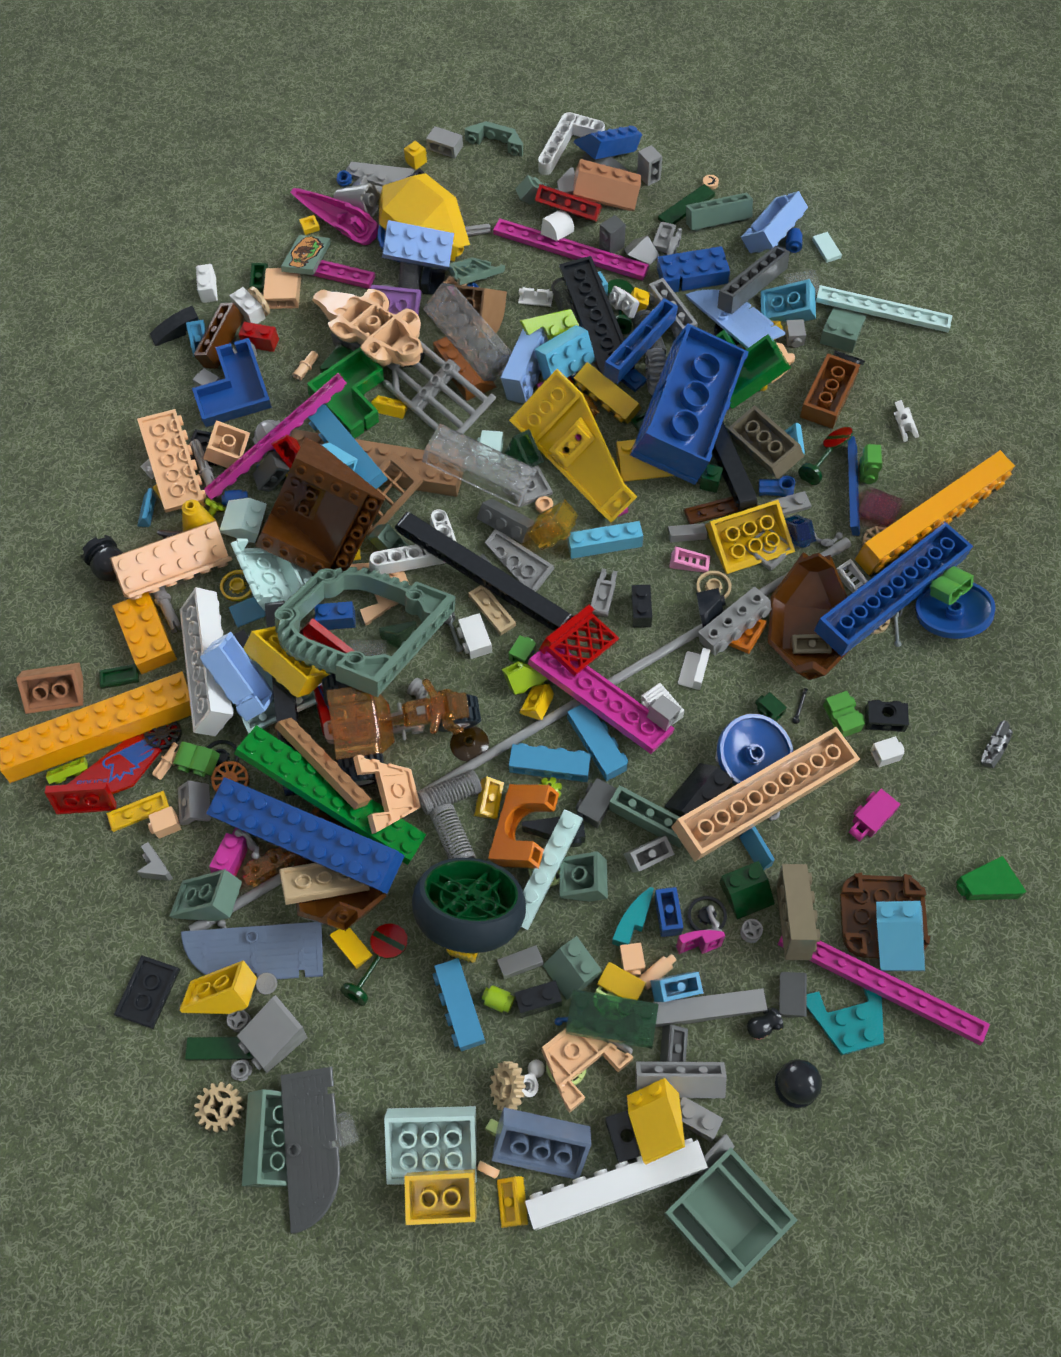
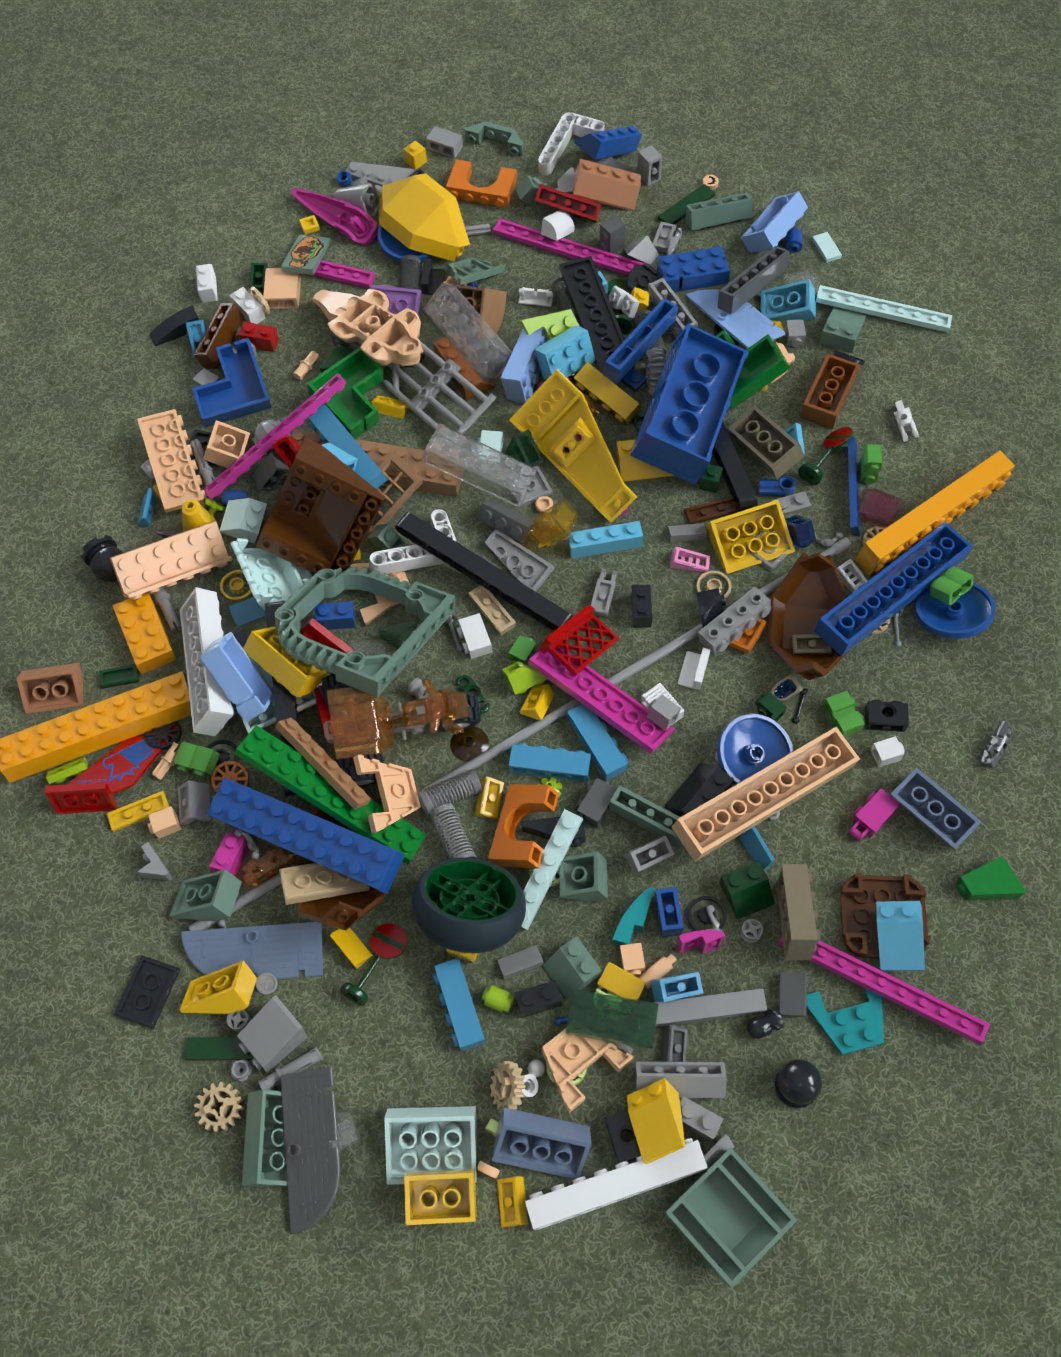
light blue brick [382,220,454,270] -> none
none -> light grey pin [258,1047,323,1090]
none -> orange arch [446,159,517,208]
none -> dark green piece [456,675,490,714]
none -> black tile [627,264,659,292]
none -> rock [770,674,803,702]
none -> sand blue slope [890,767,981,851]

